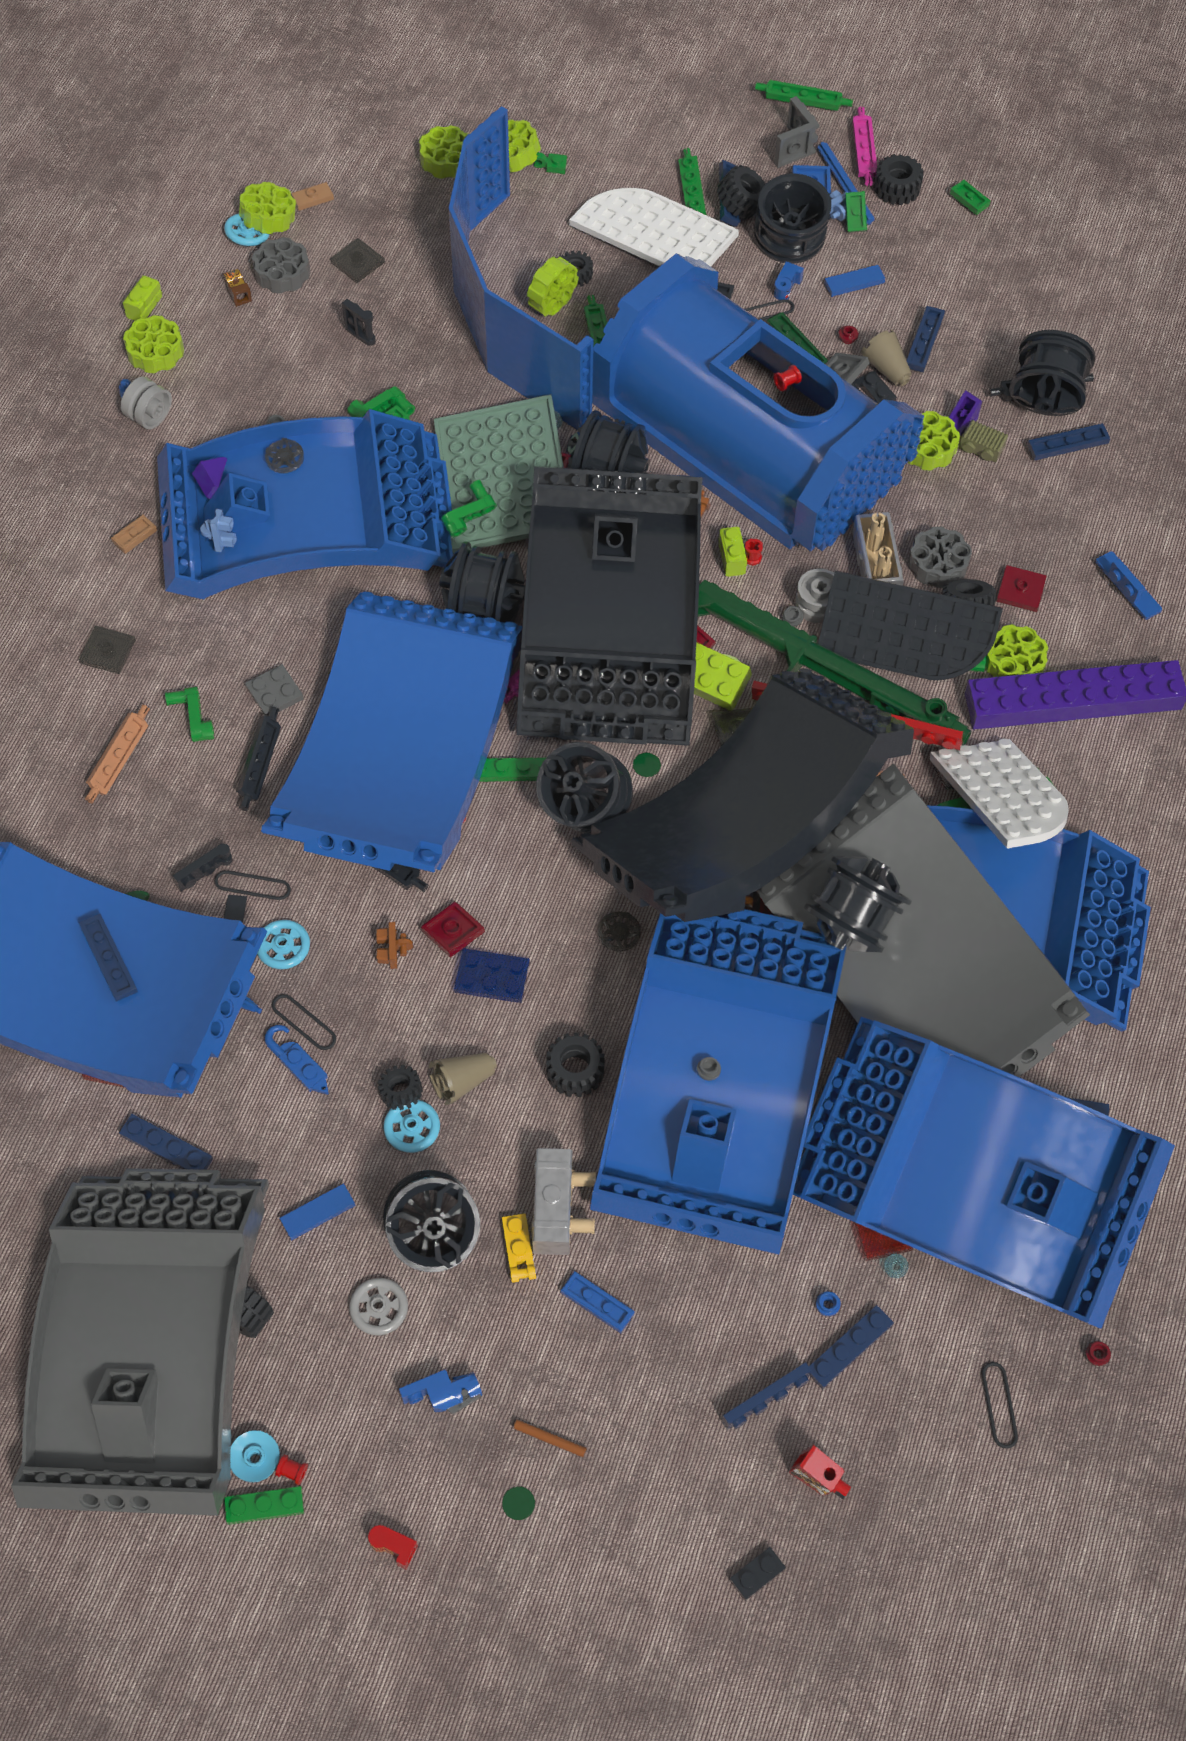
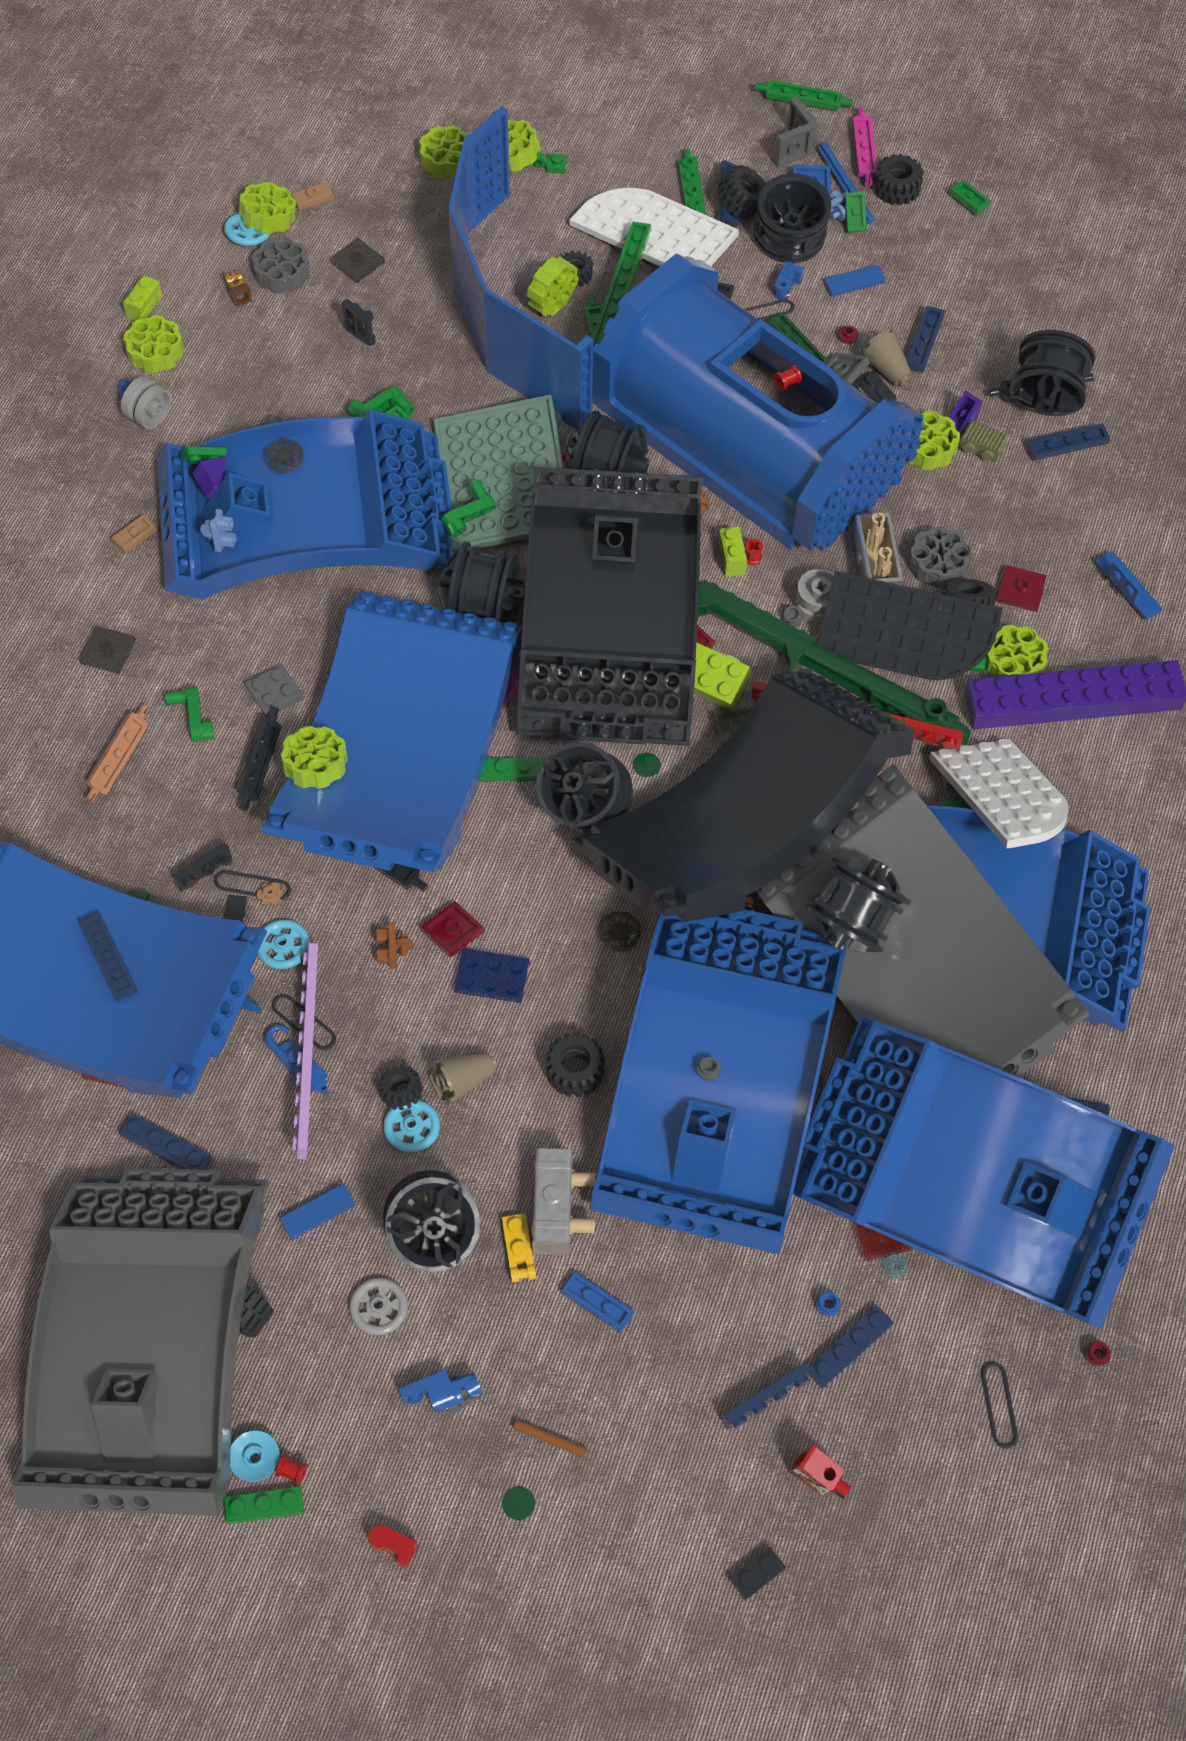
none -> green plate [180,446,227,464]
none -> medium nougat plant [257,882,283,905]
none -> lime connector [281,726,348,789]
none -> lavender plate [293,943,318,1160]
none -> green plate [592,221,651,348]

